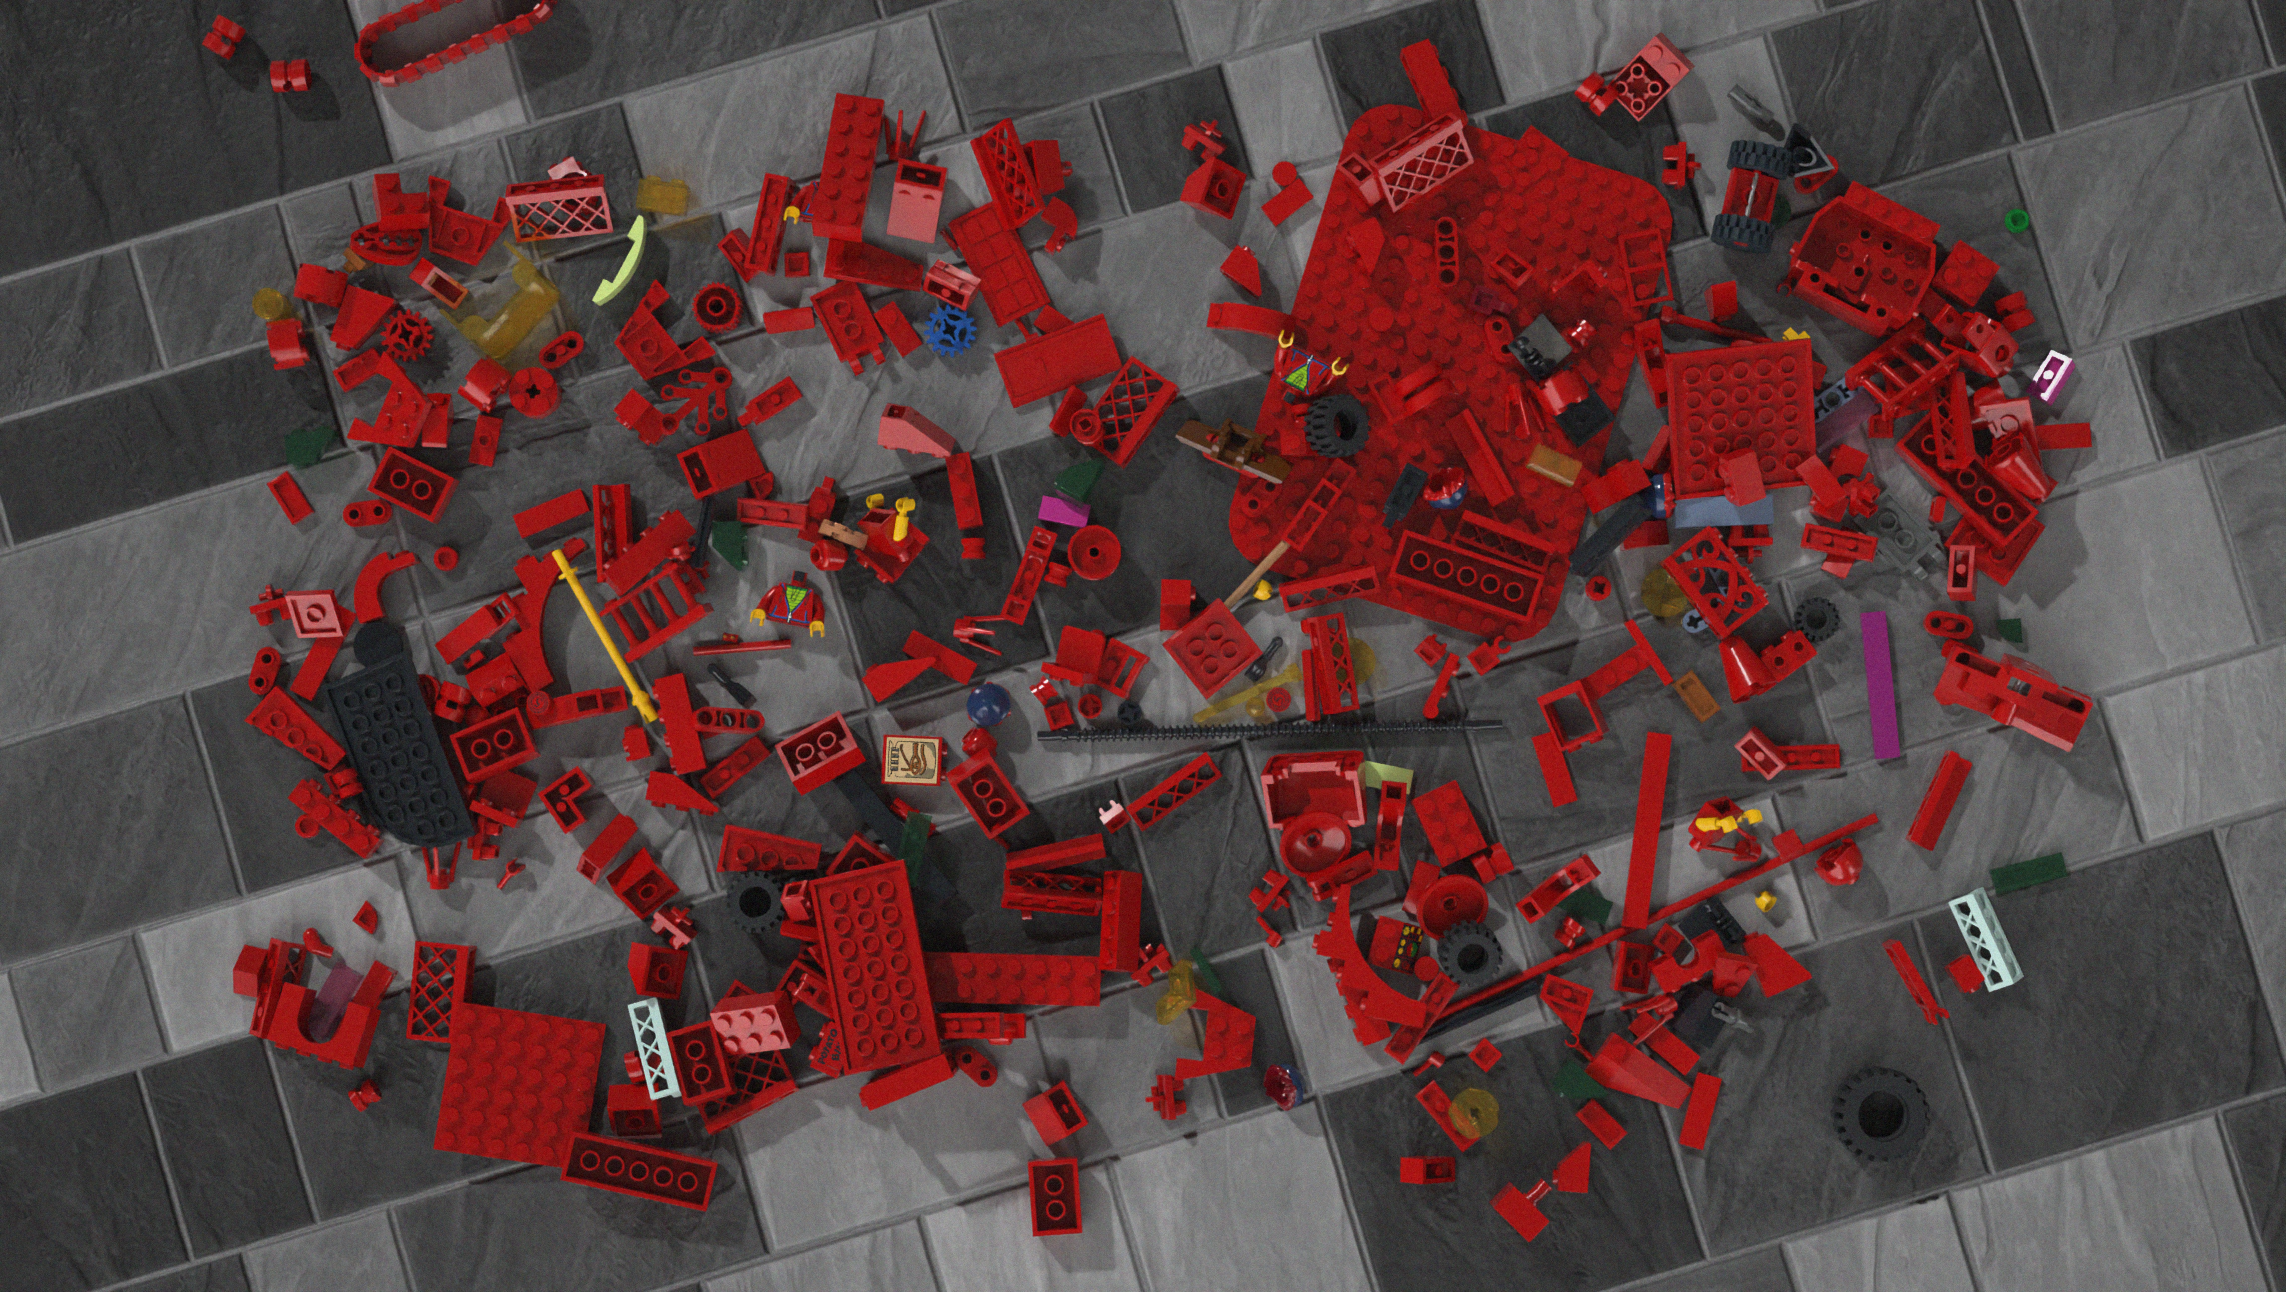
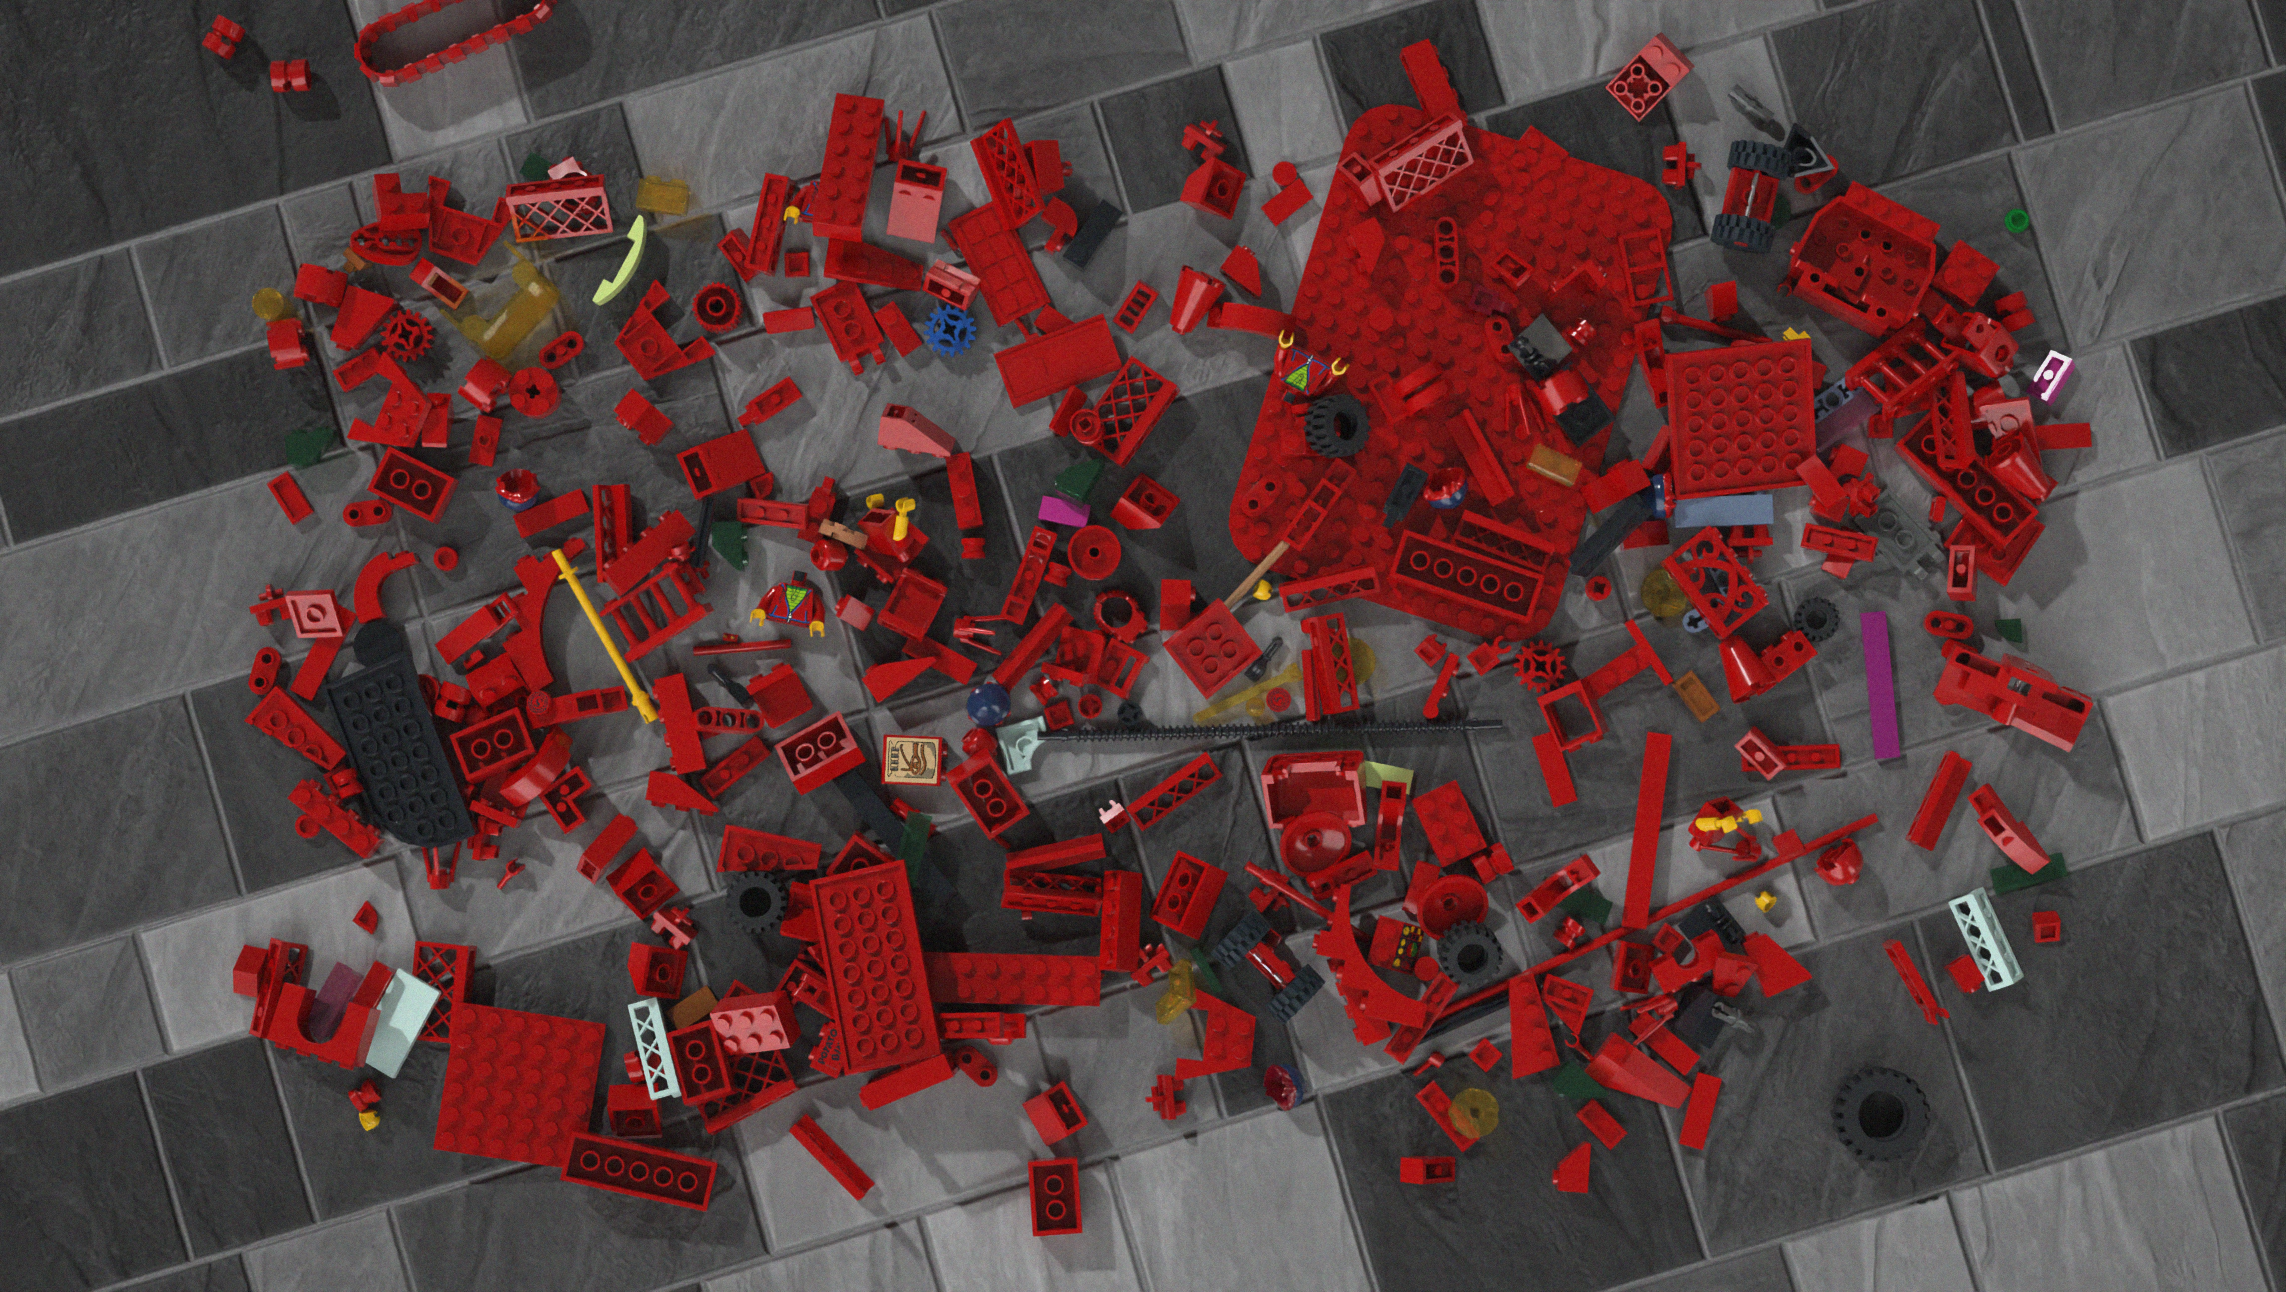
red arm [303,928,334,959] -> none
red brick [622,724,654,762] -> none
red plant [658,367,733,436] -> none
red brick [780,880,814,922] -> none
reddish brown piece [1175,418,1295,484] -> none
red brick [1489,1178,1552,1242] -> none
red wheel [1574,71,1620,117] -> none
red brick [1718,448,1766,507] -> none
none -> yellow hinge [359,1109,380,1131]
none -> light aqua tile [366,968,442,1078]
none -> red hair [495,468,541,512]
none -> red arch [499,725,574,807]
none -> clear green tile [519,152,553,182]
none -> dark orange tile [666,985,719,1030]
none -> red bracket [745,662,813,729]
none -> red fence [789,1113,875,1201]
none -> red slope [834,594,877,632]
none -> red panel [877,567,948,644]
none -> red fence [991,602,1074,692]
none -> light aqua tile [995,716,1047,776]
none -> black slope [1063,199,1123,274]
none -> red piece [1093,589,1148,645]
none -> red slope [1110,472,1181,530]
none -> red slope [1112,279,1160,334]
none -> red slope [1148,850,1229,940]
none -> red cone [1169,264,1227,335]
none -> black plate [1211,910,1326,1025]
none -> red bar [1244,861,1370,944]
none -> red wing [1508,971,1560,1079]
none -> red gear [1512,640,1567,693]
none -> red slope [1967,783,2051,874]
none -> red slope [2032,911,2061,943]

